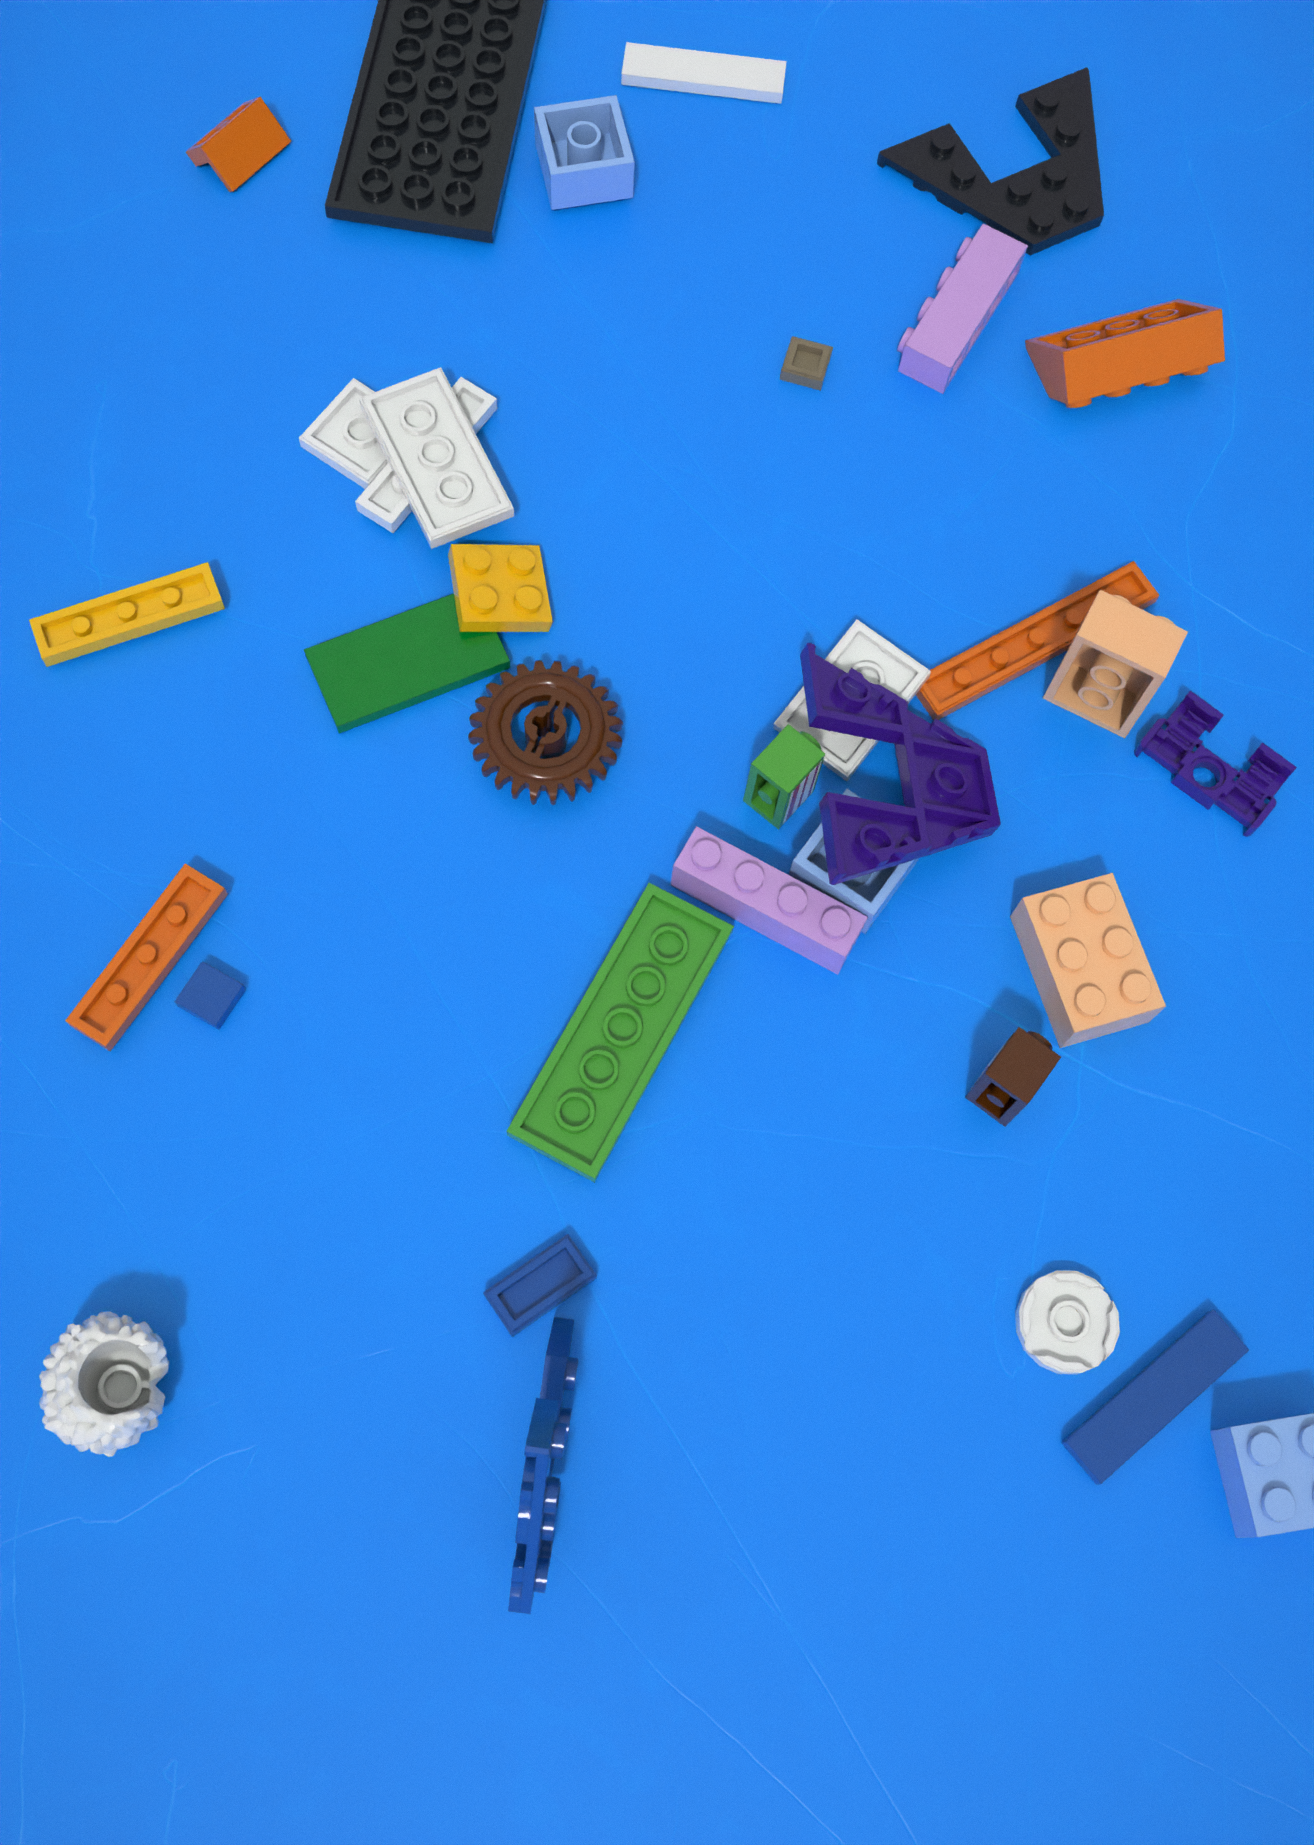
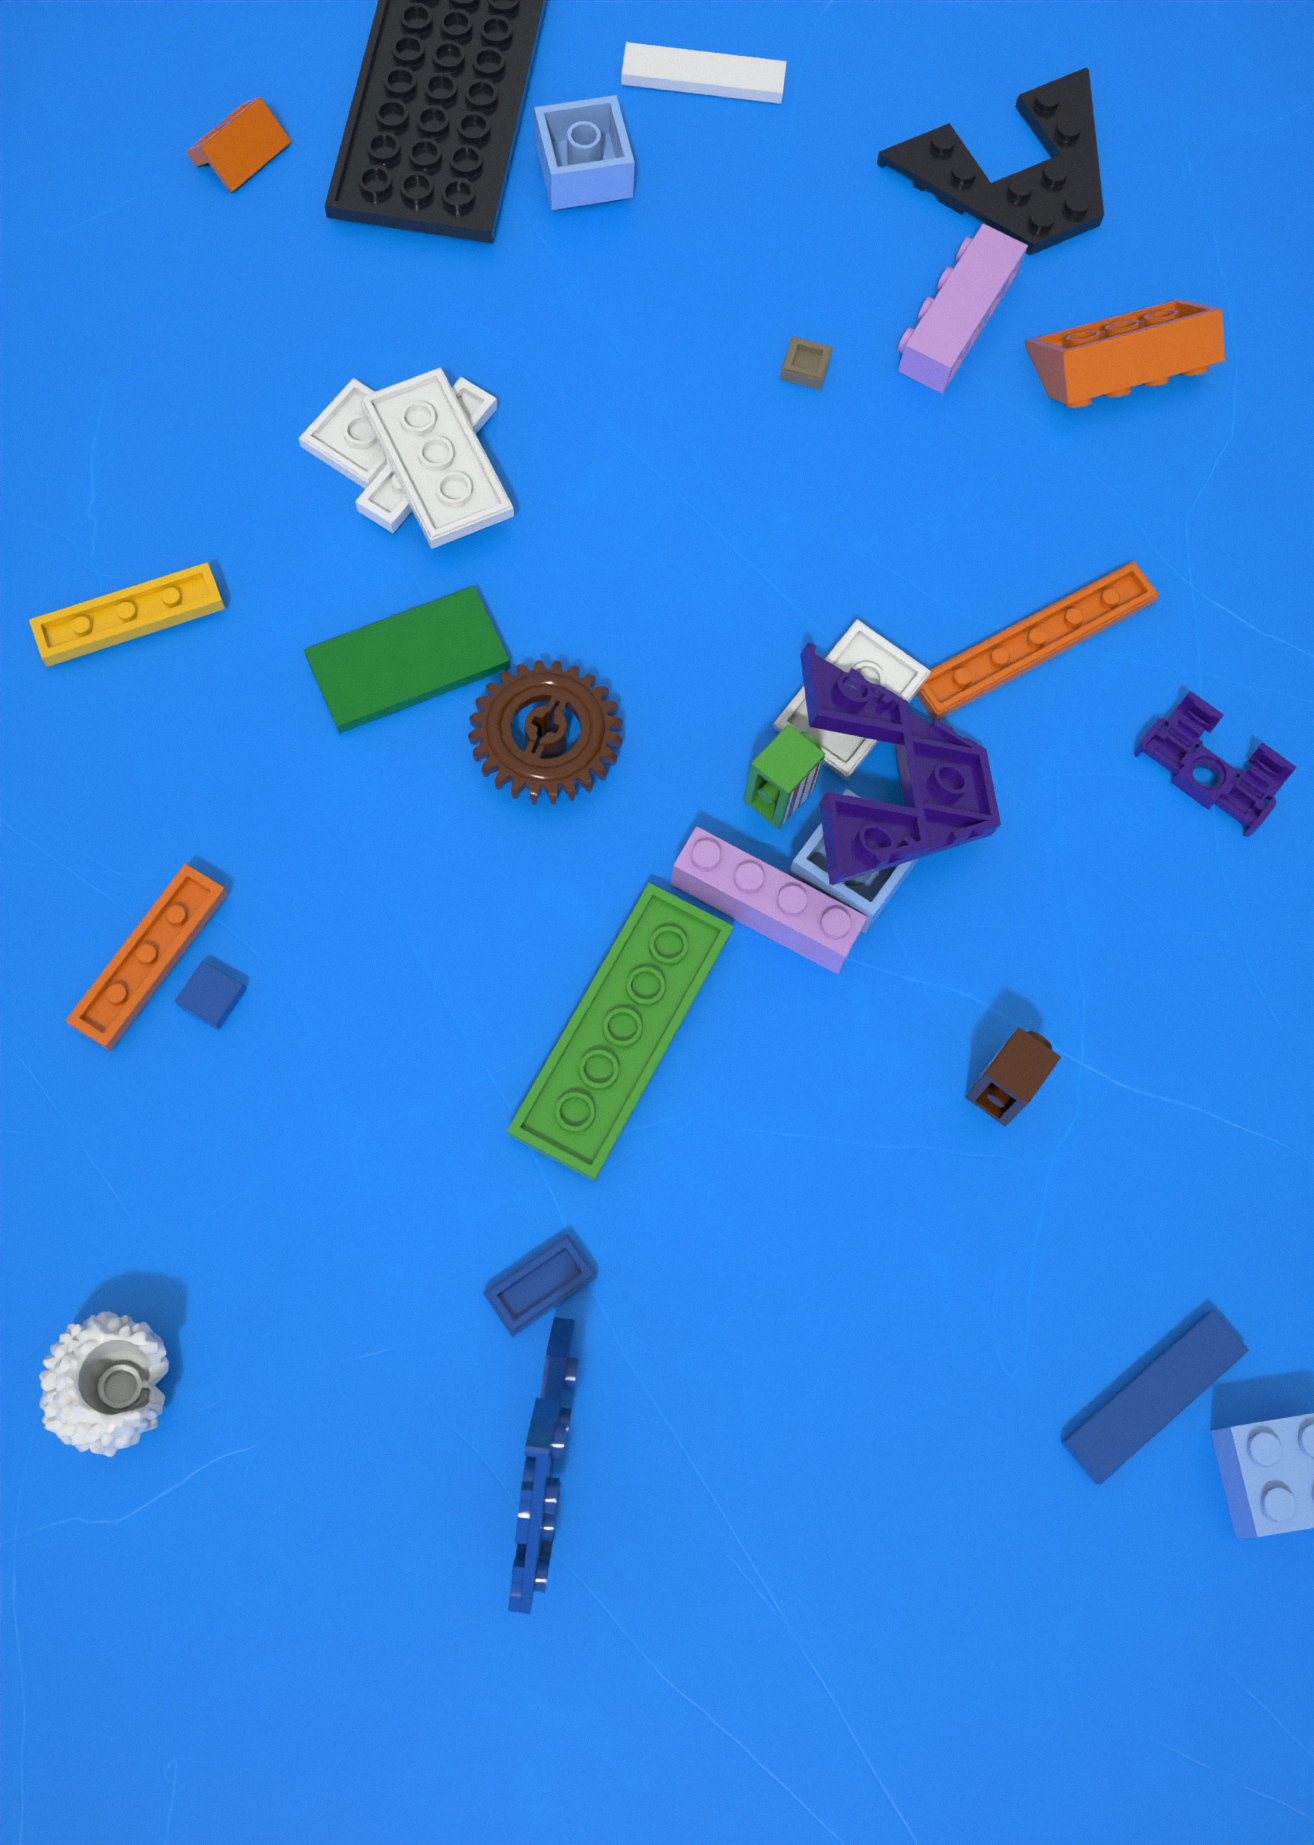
yellow plate [448,544,553,632] -> none
light nougat brick [1010,873,1166,1048] -> none
white tile [1015,1270,1120,1375] -> none
light nougat brick [1043,590,1188,738] -> none

